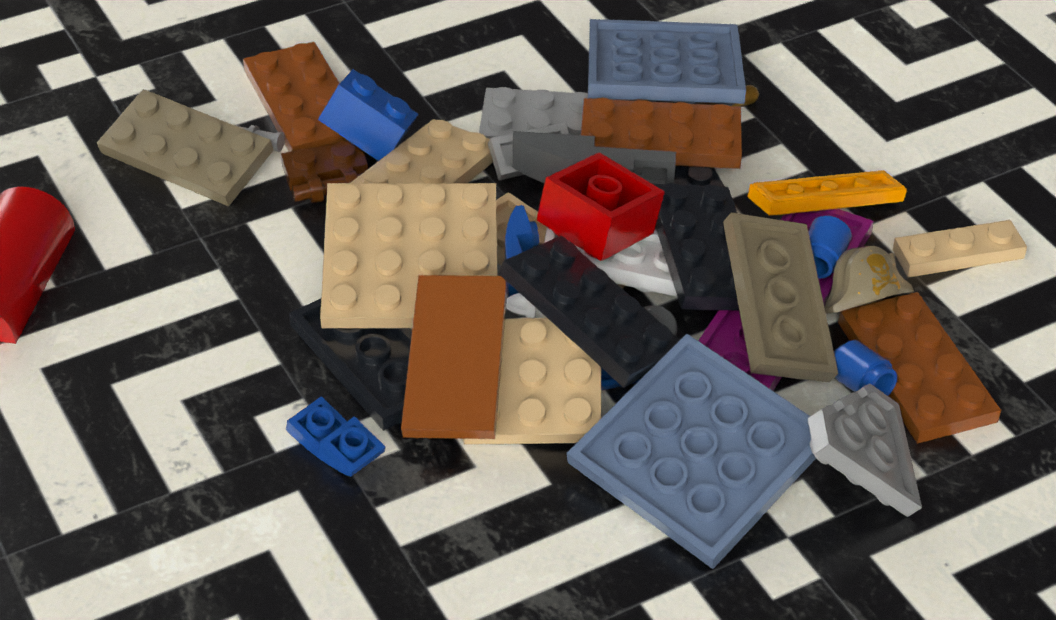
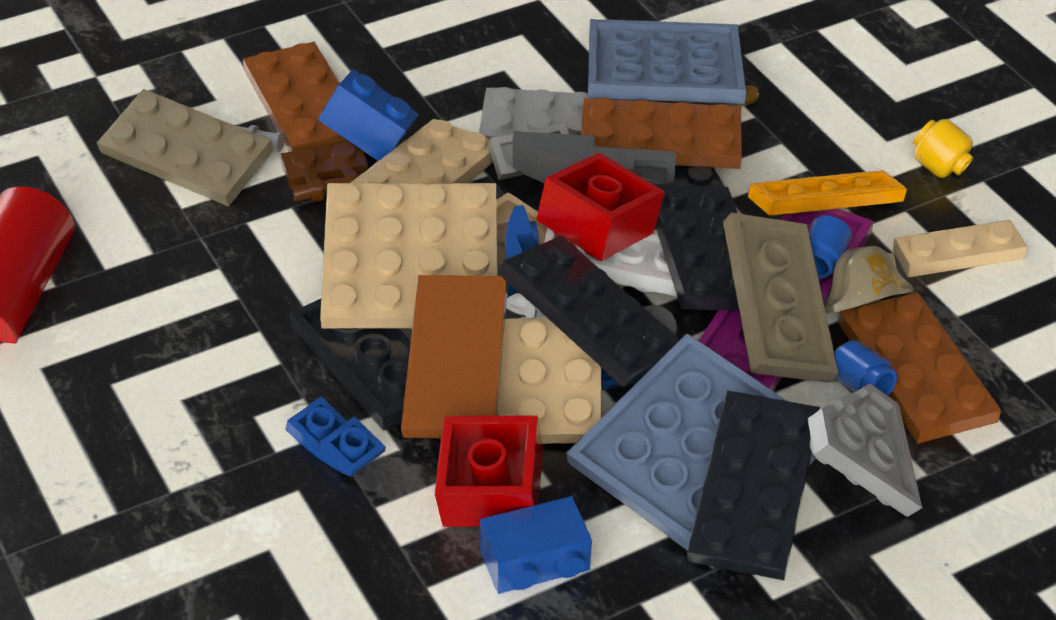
none -> red brick [435,415,543,527]
none -> blue brick [480,496,592,594]
none -> black plate [687,390,821,581]
none -> yellow head [912,119,974,178]

